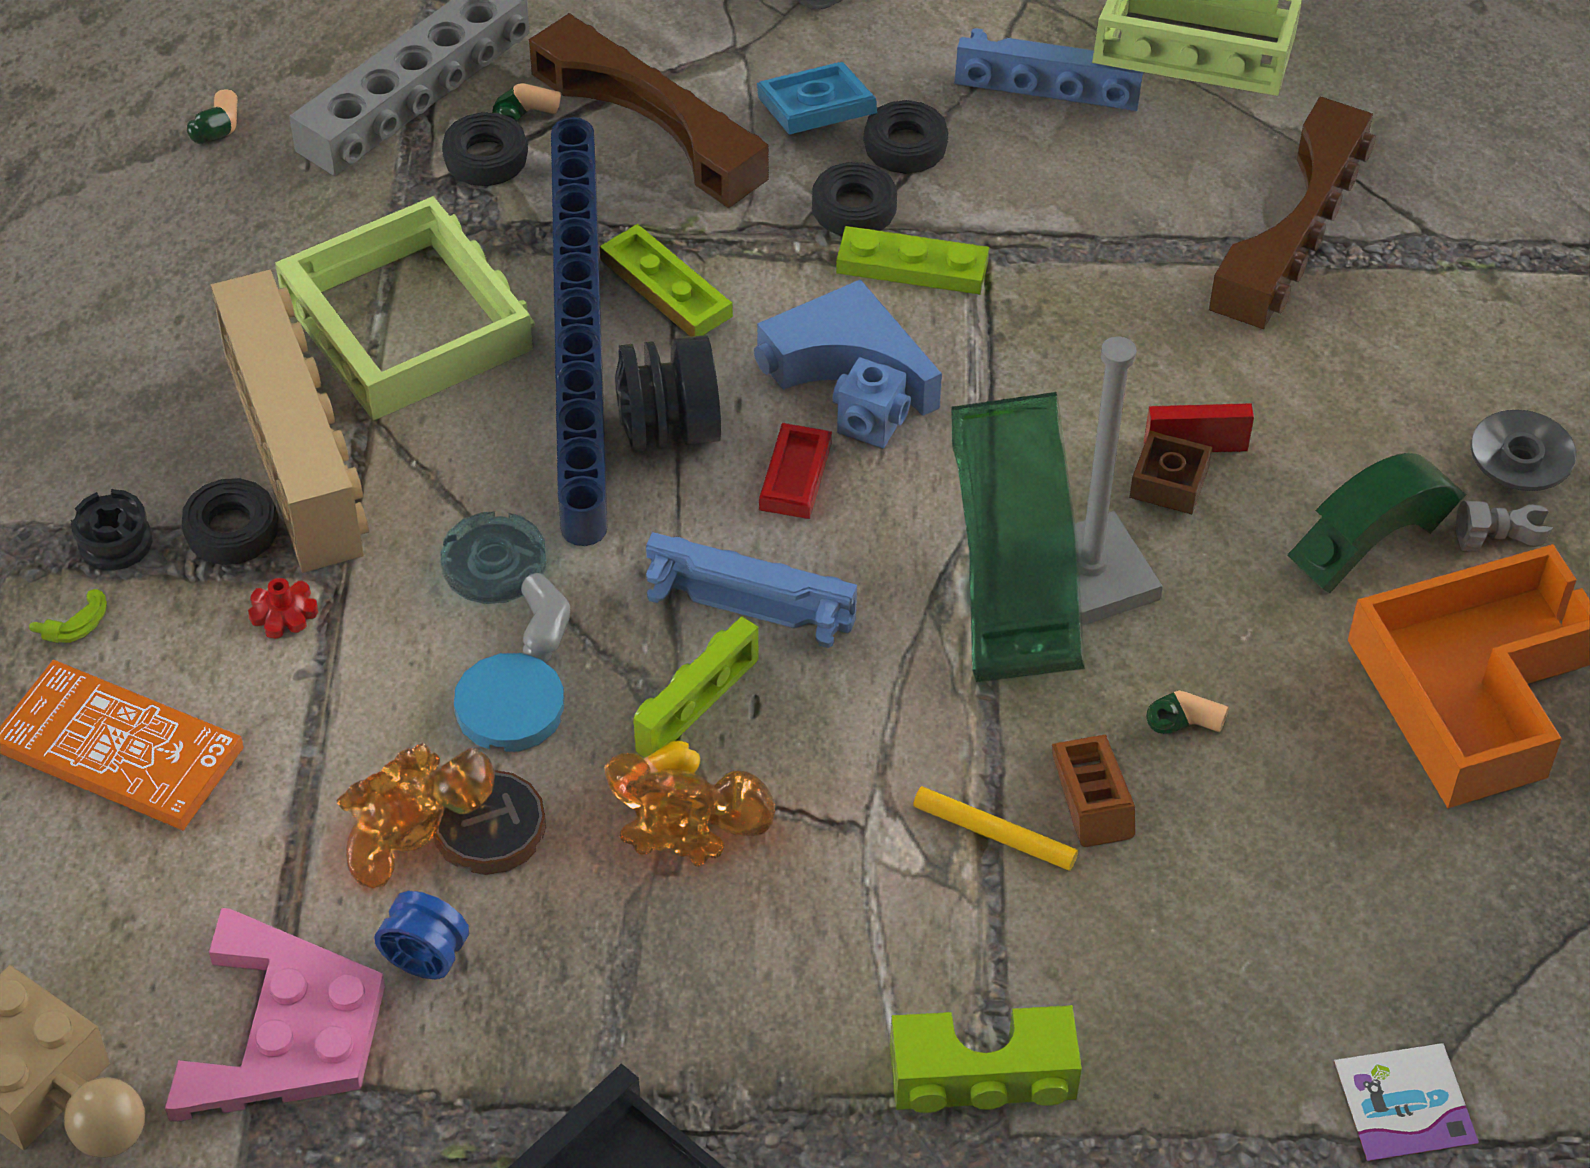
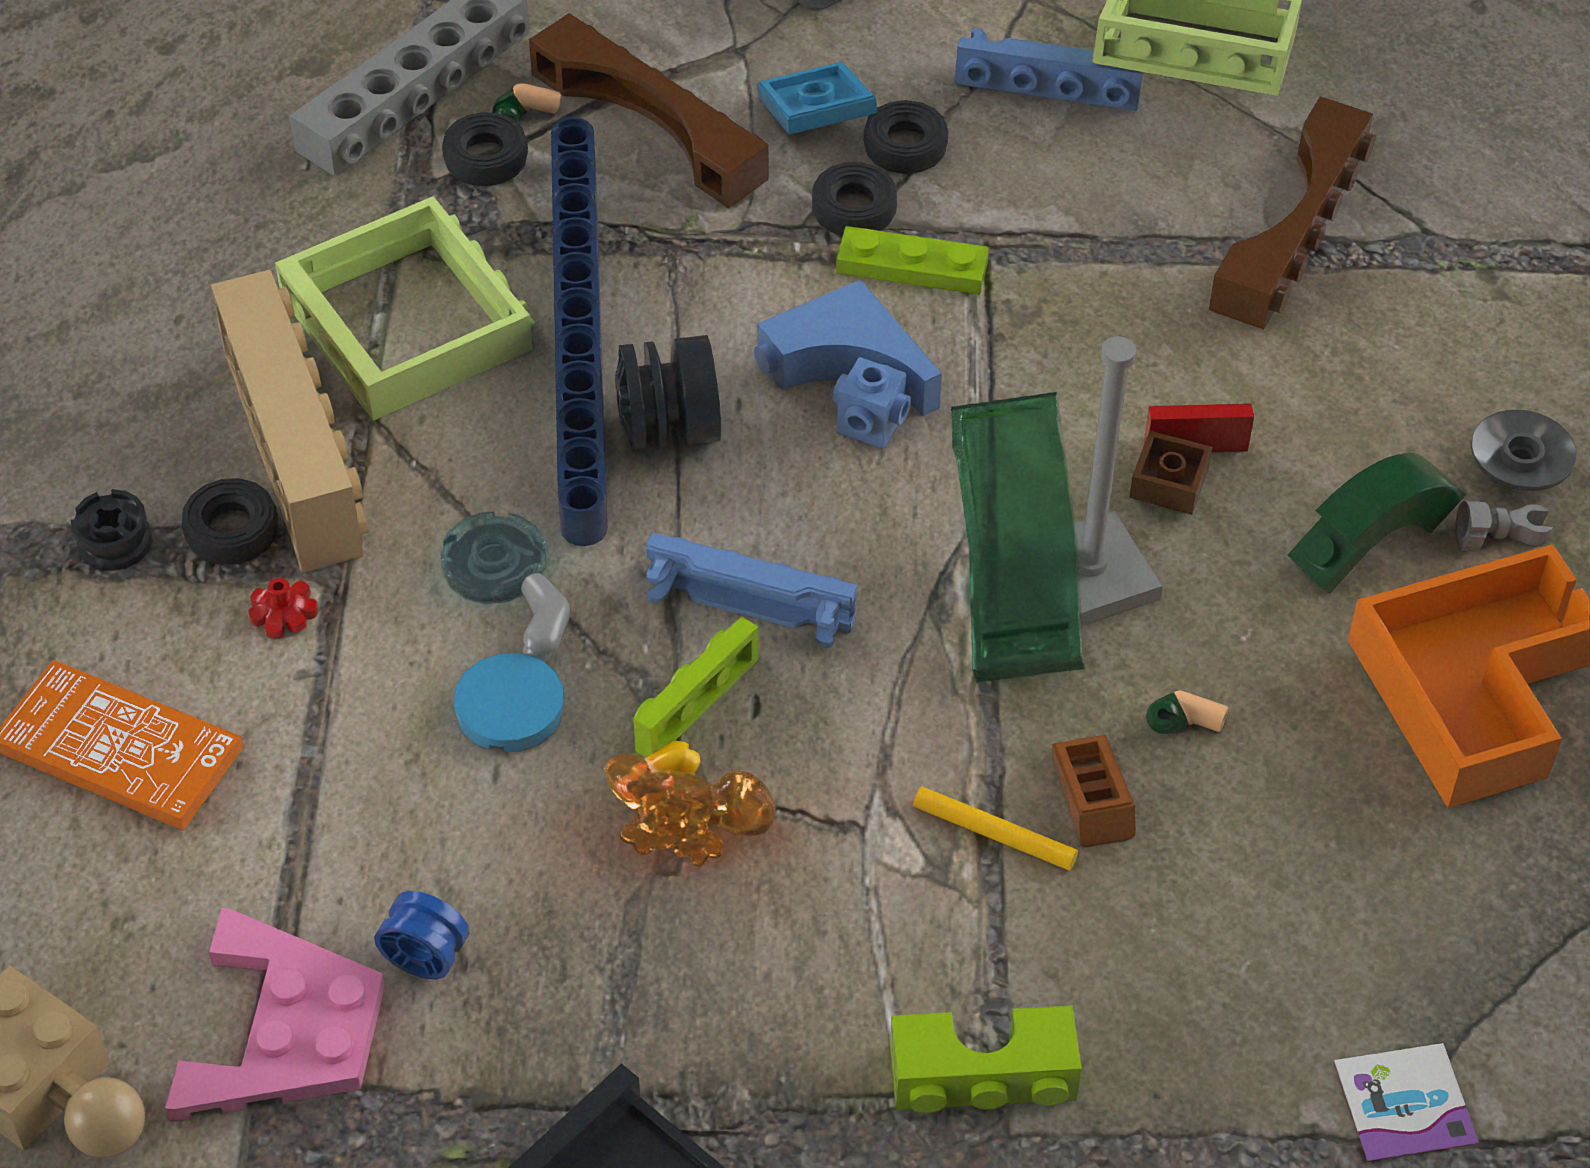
lime piece [29,589,107,643] -> none
dark green arm [186,89,238,144] -> none
clear orange animal [336,743,495,889] -> none
black tile [431,770,546,875] -> none
lime plate [600,224,733,337] -> none
red tile [759,423,832,519] -> none

